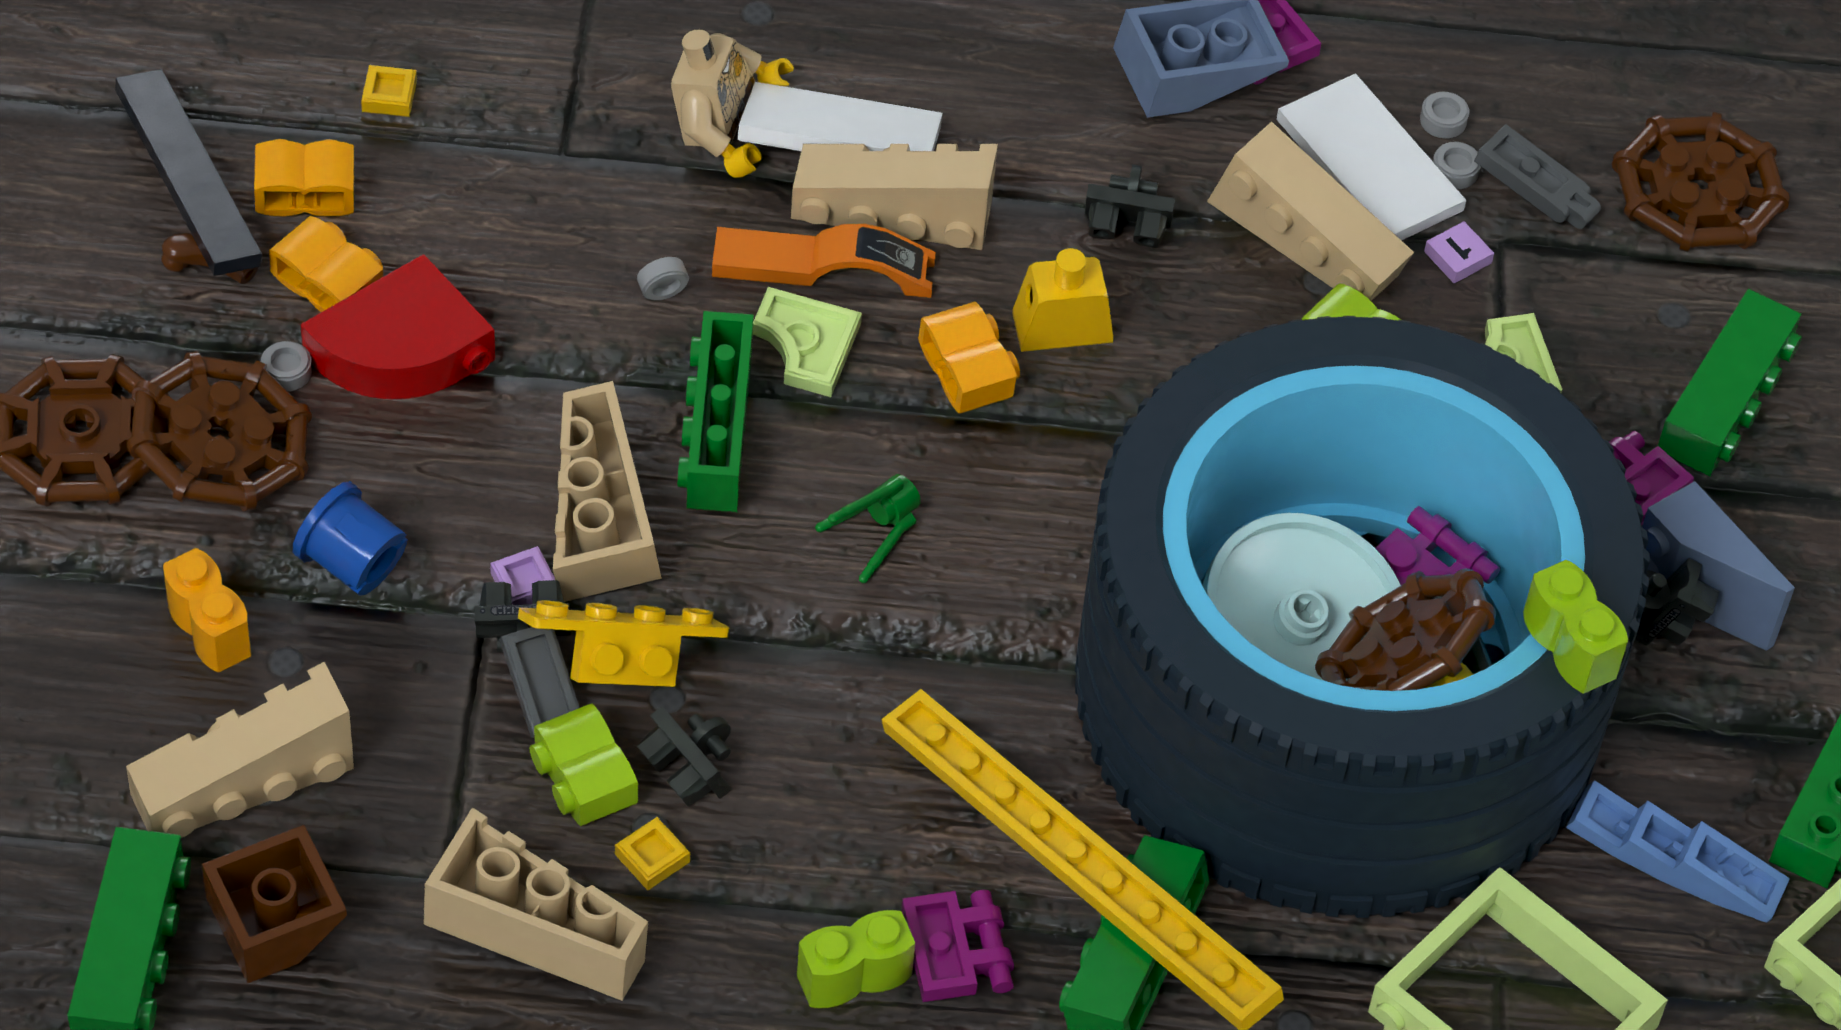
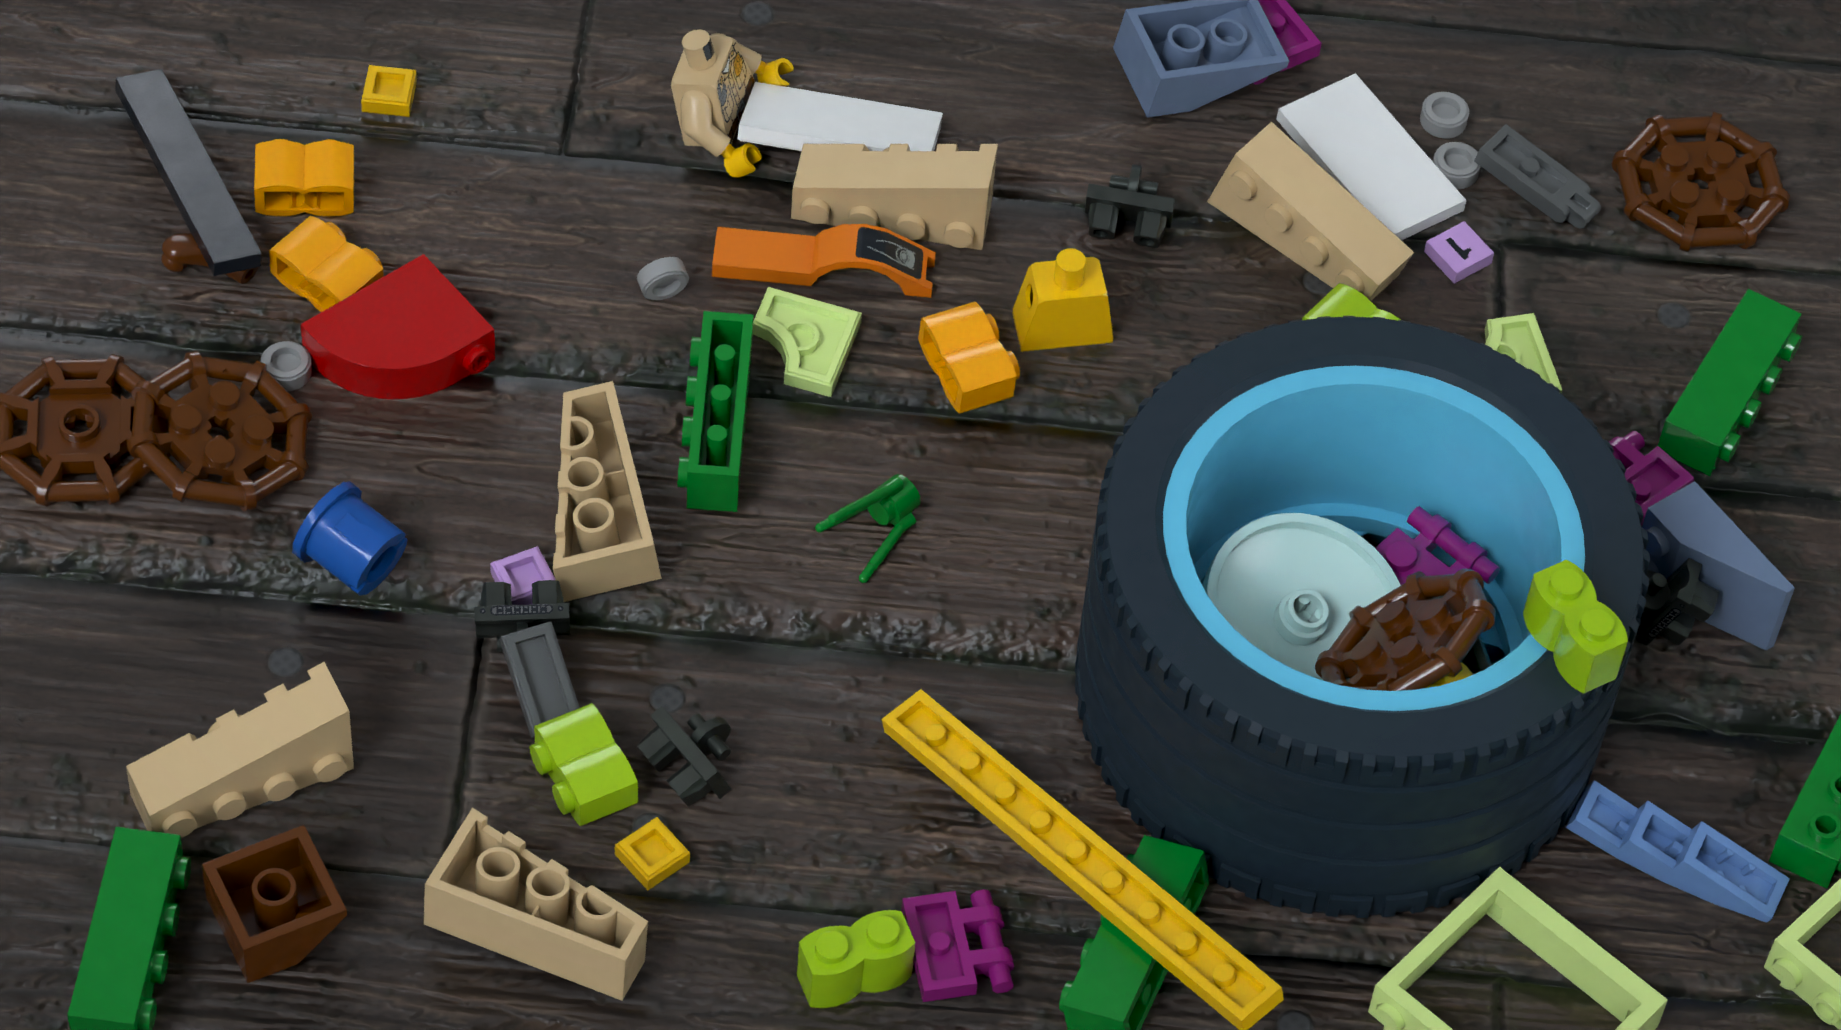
light orange brick [163,548,251,673] -> none
yellow bracket [518,600,729,687] -> none

